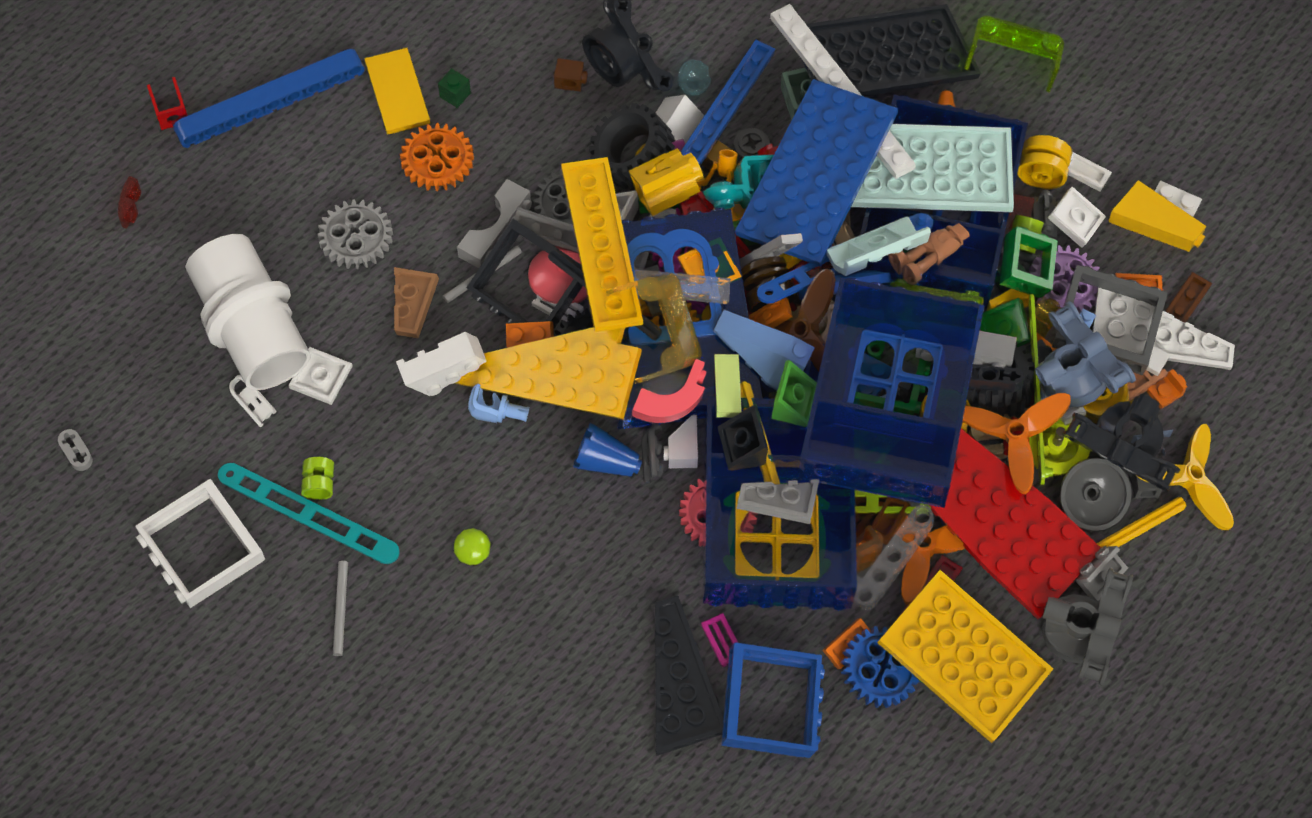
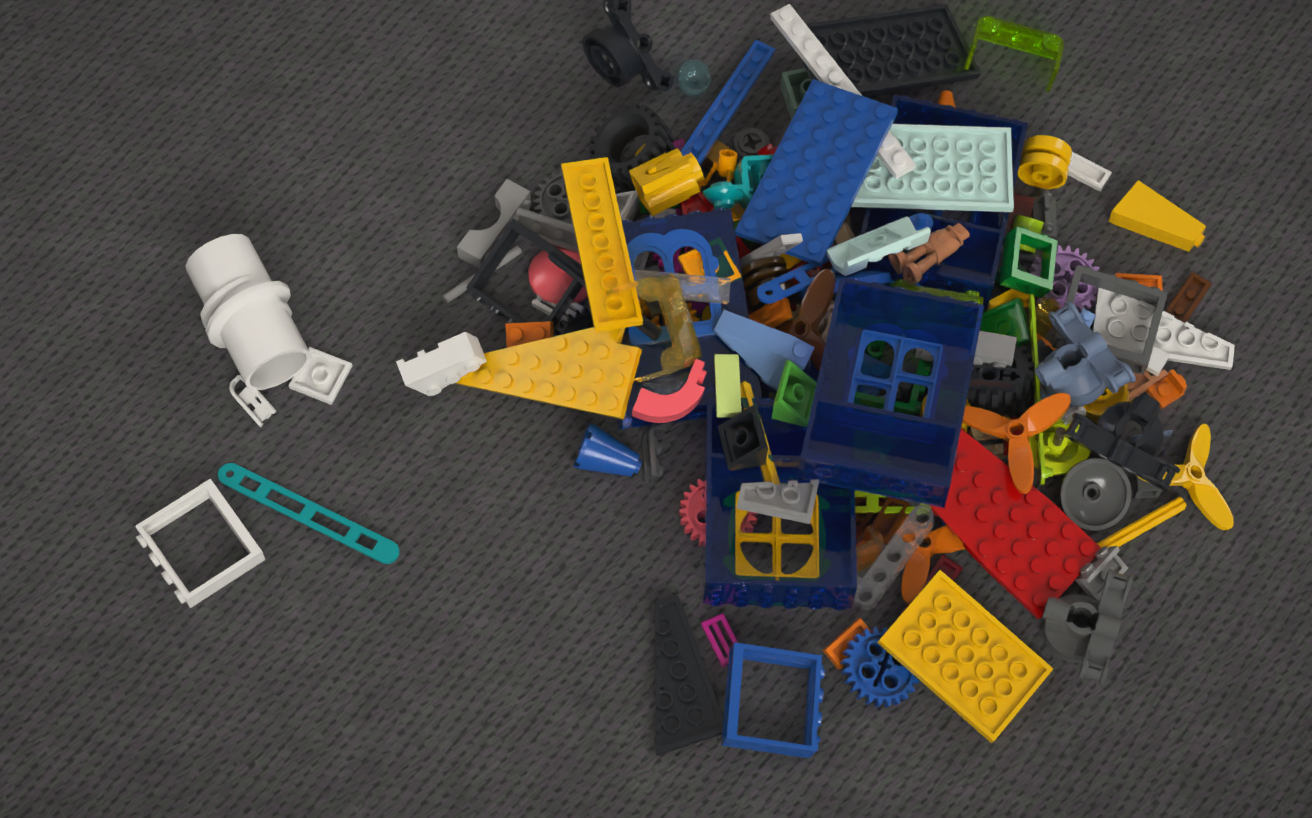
light grey beam [58,429,93,471] -> none
clear red slope [118,176,141,229] -> none
red piece [147,77,188,130] -> none
blue beam [173,49,365,148] -> none
lime wheel [301,457,334,499] -> none
light grey gear [318,199,393,269] -> none
light grey bar [333,561,348,656] -> none
yellow tile [364,48,431,135] -> none
medium nougat wing [394,267,439,338] -> none
orange gear [400,123,474,191] -> none
dark green brick [438,68,471,108] -> none
lime hair [454,528,491,566] -> none
light blue piece [468,384,530,423] -> none
reddish brown brick [554,58,588,92] -> none
white slope [656,95,704,144] -> none
white slope [664,415,698,468] -> none
white tile [1047,187,1106,248] -> none
white plate [1155,180,1202,217] -> none

